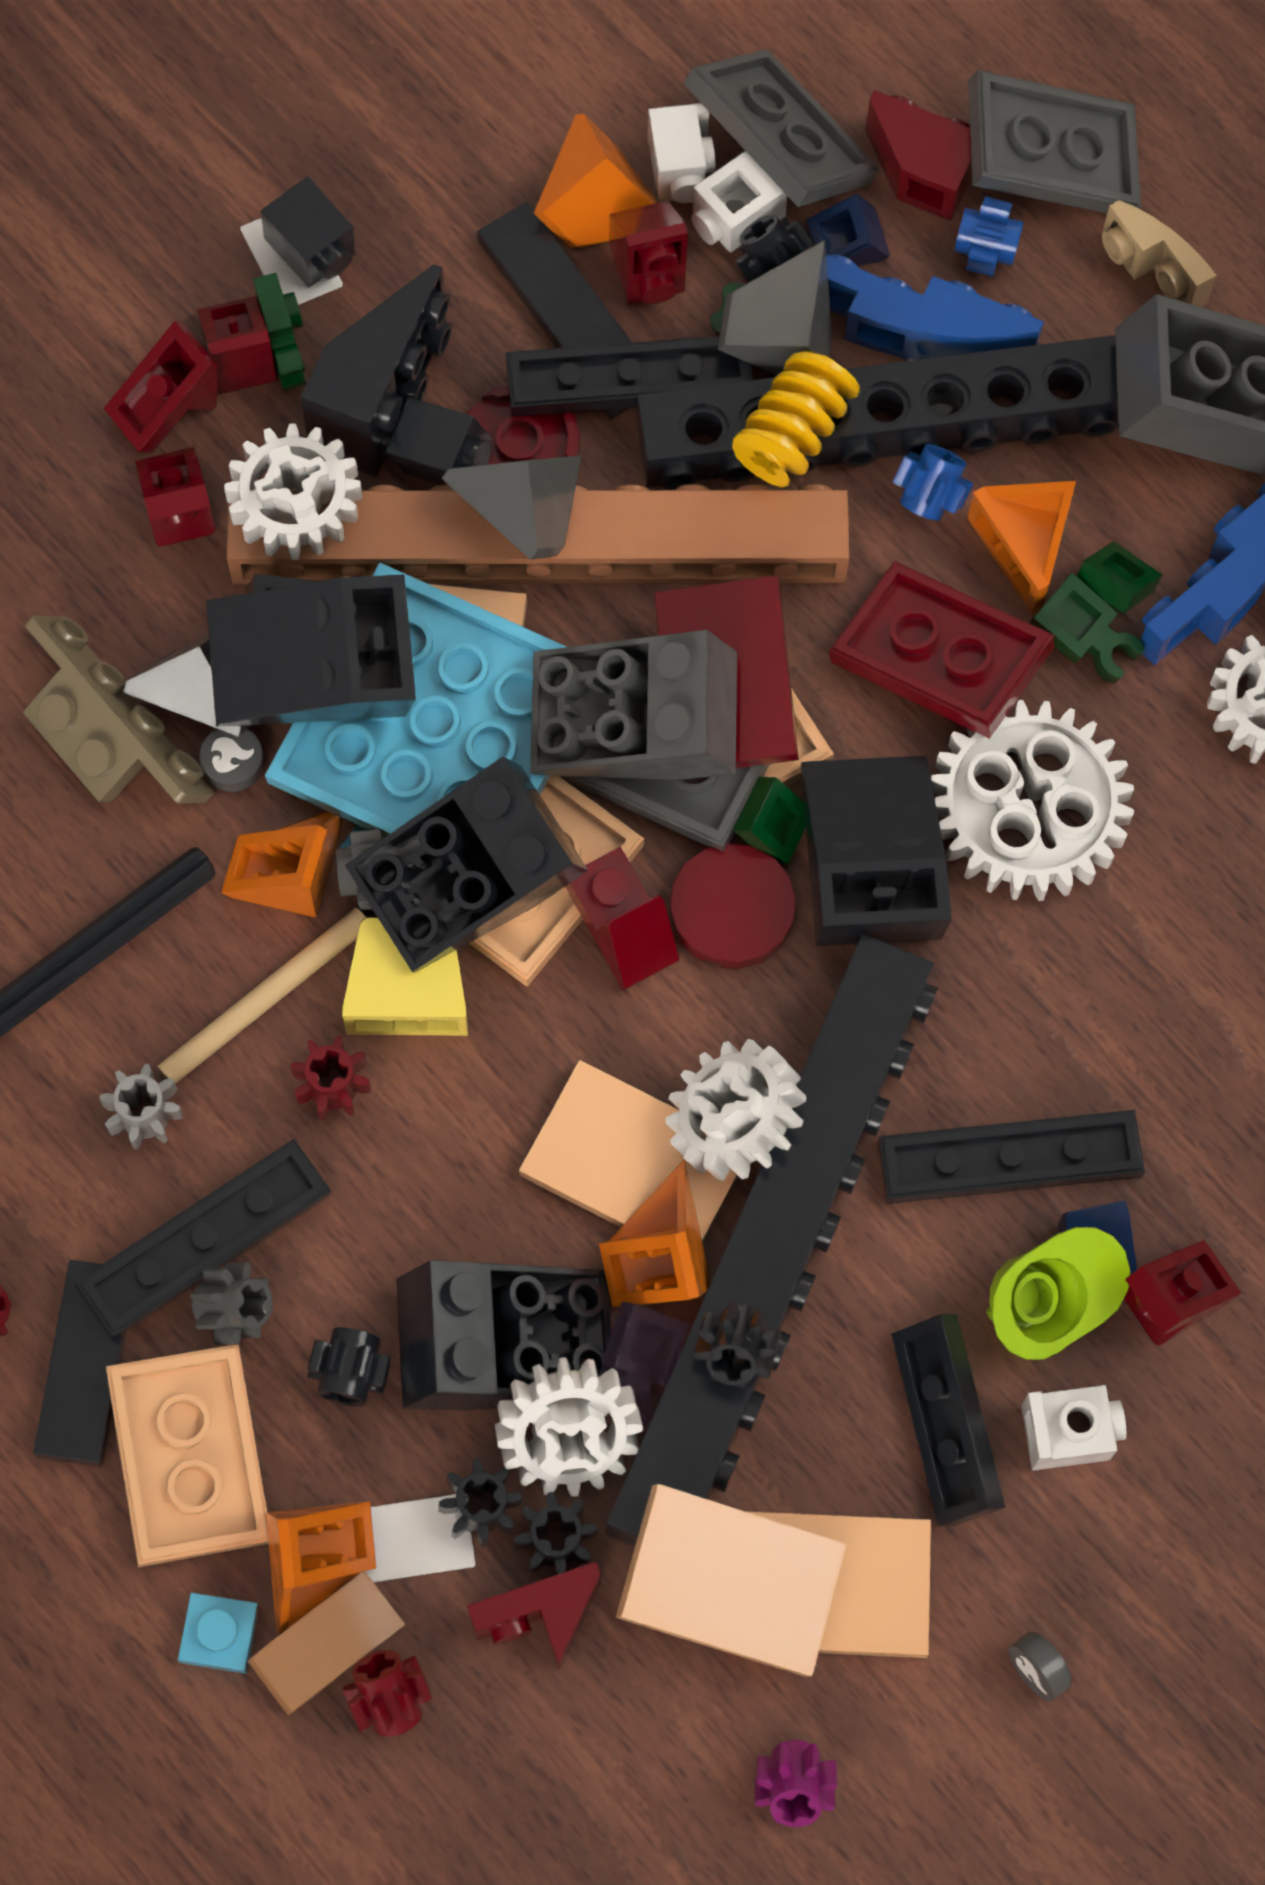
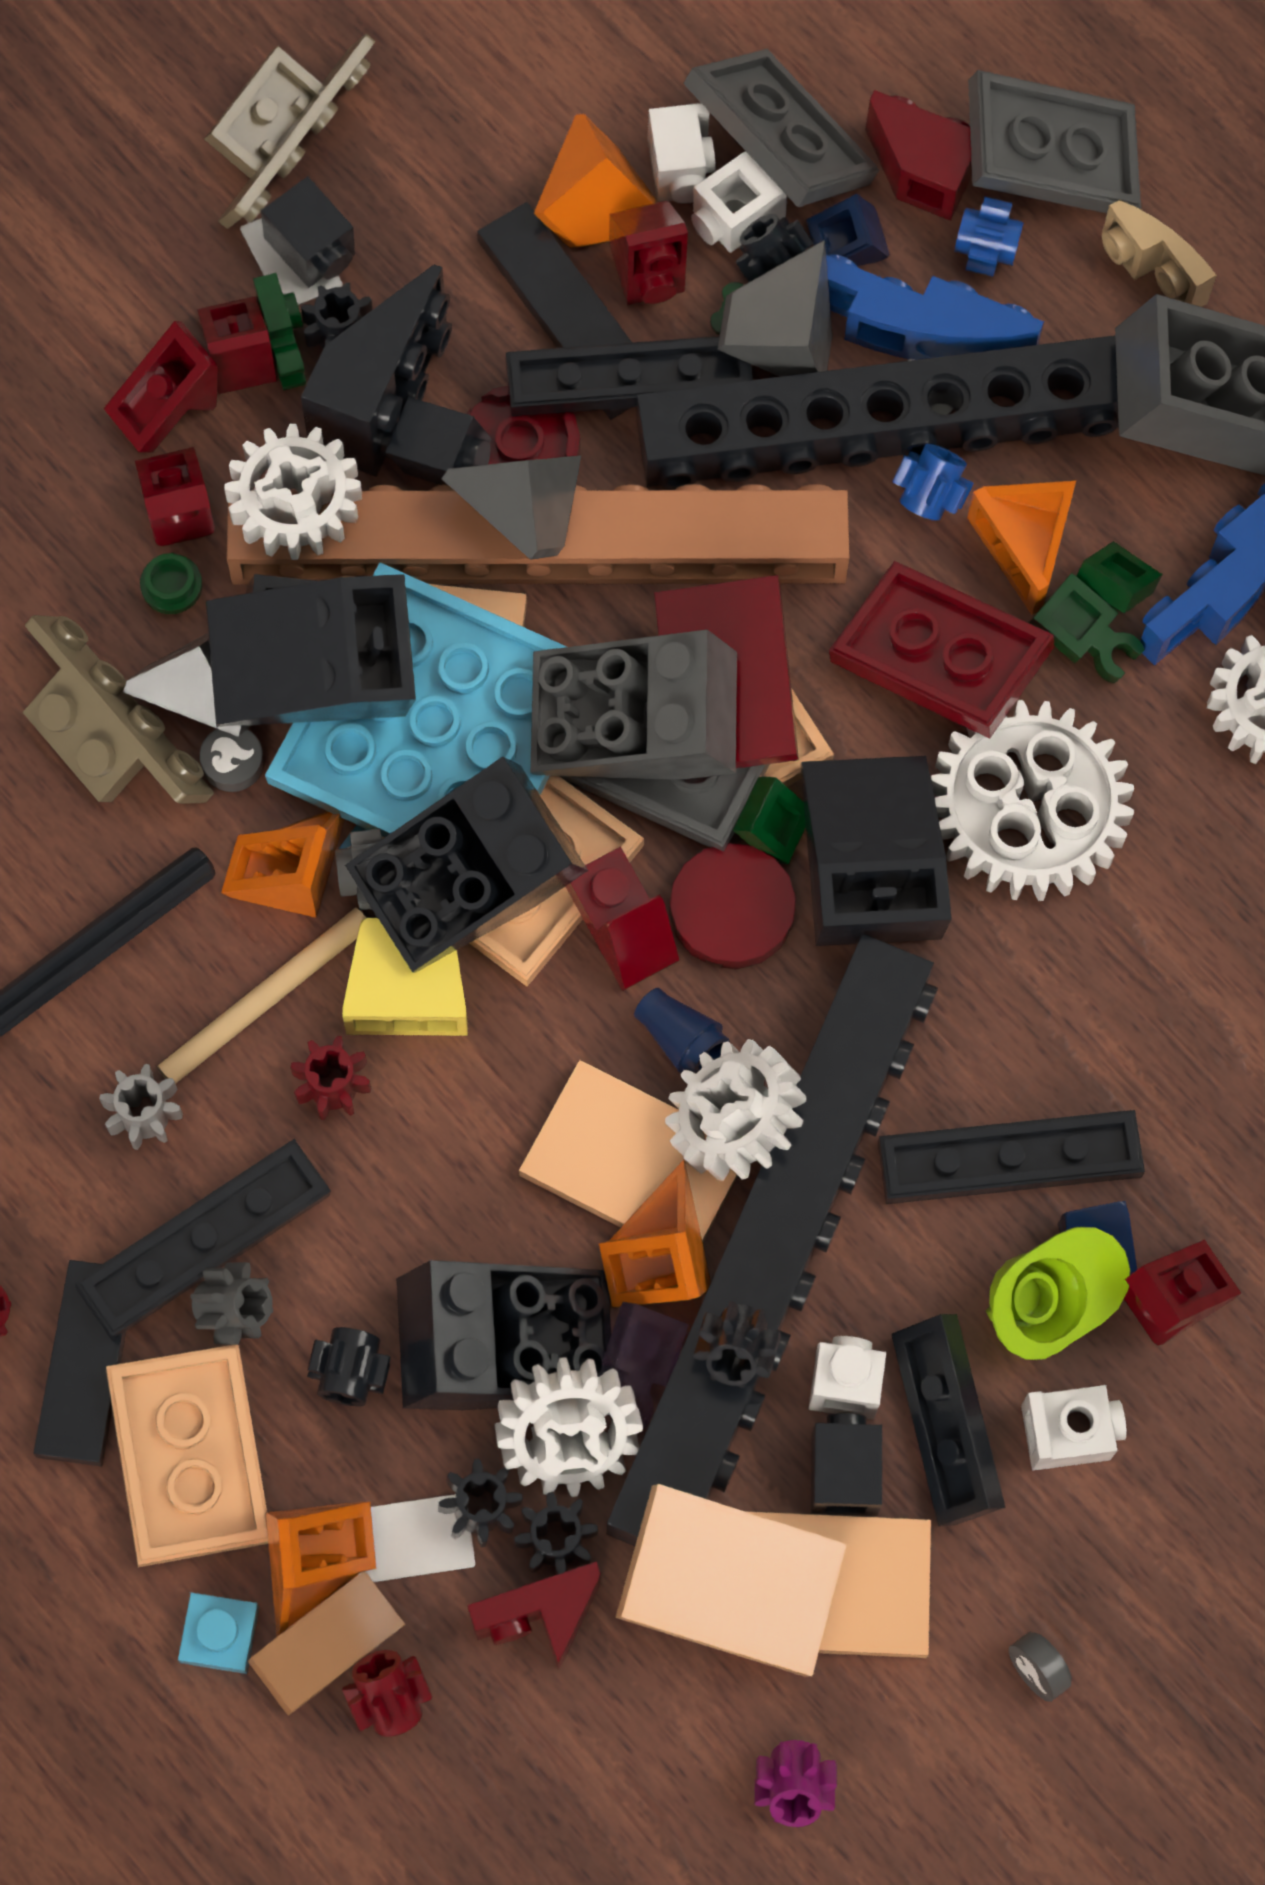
yellow piece [732,351,860,488] -> none
none -> dark green plate [140,553,203,614]
none -> dark tan bracket [204,33,375,229]
none -> black gear [301,282,373,349]
none -> dark blue cone [634,988,730,1074]
none -> white brick [808,1336,886,1420]
none -> black brick [811,1413,882,1516]

